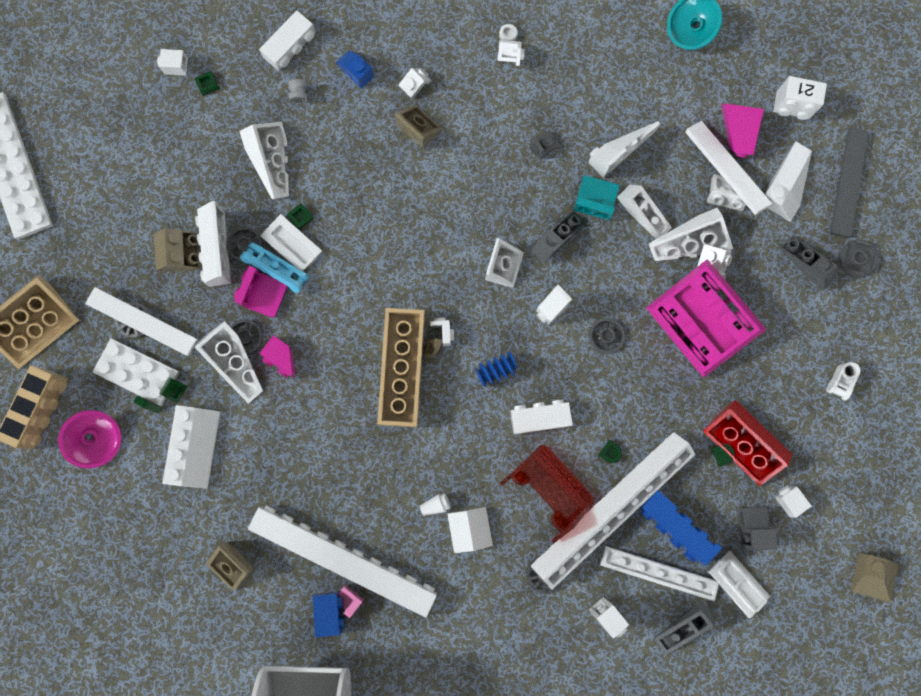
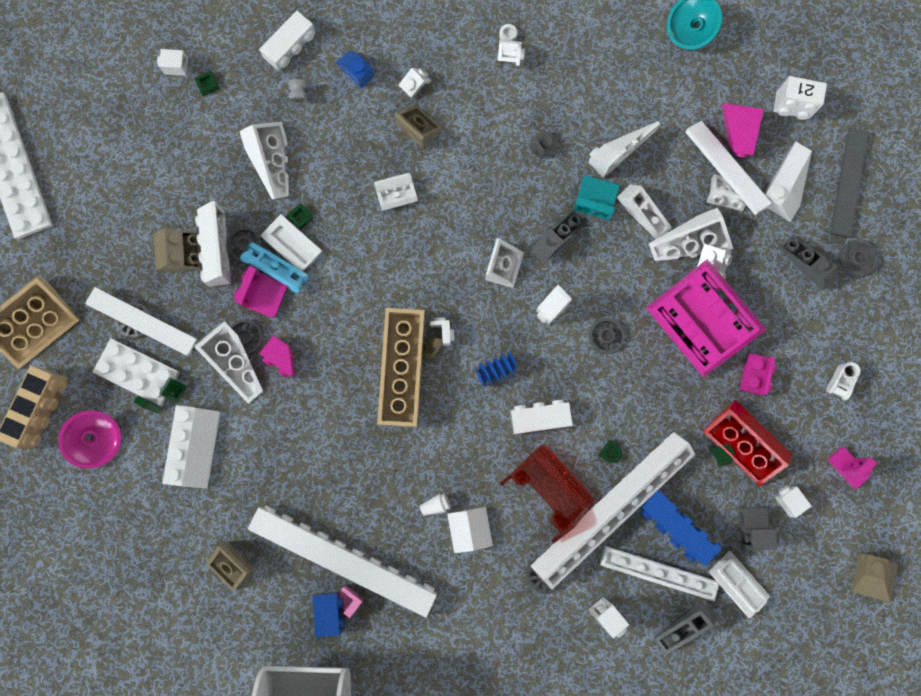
none -> white bracket [374,173,418,211]
none -> dark pink bracket [739,353,777,396]
none -> dark pink bracket [827,446,877,489]

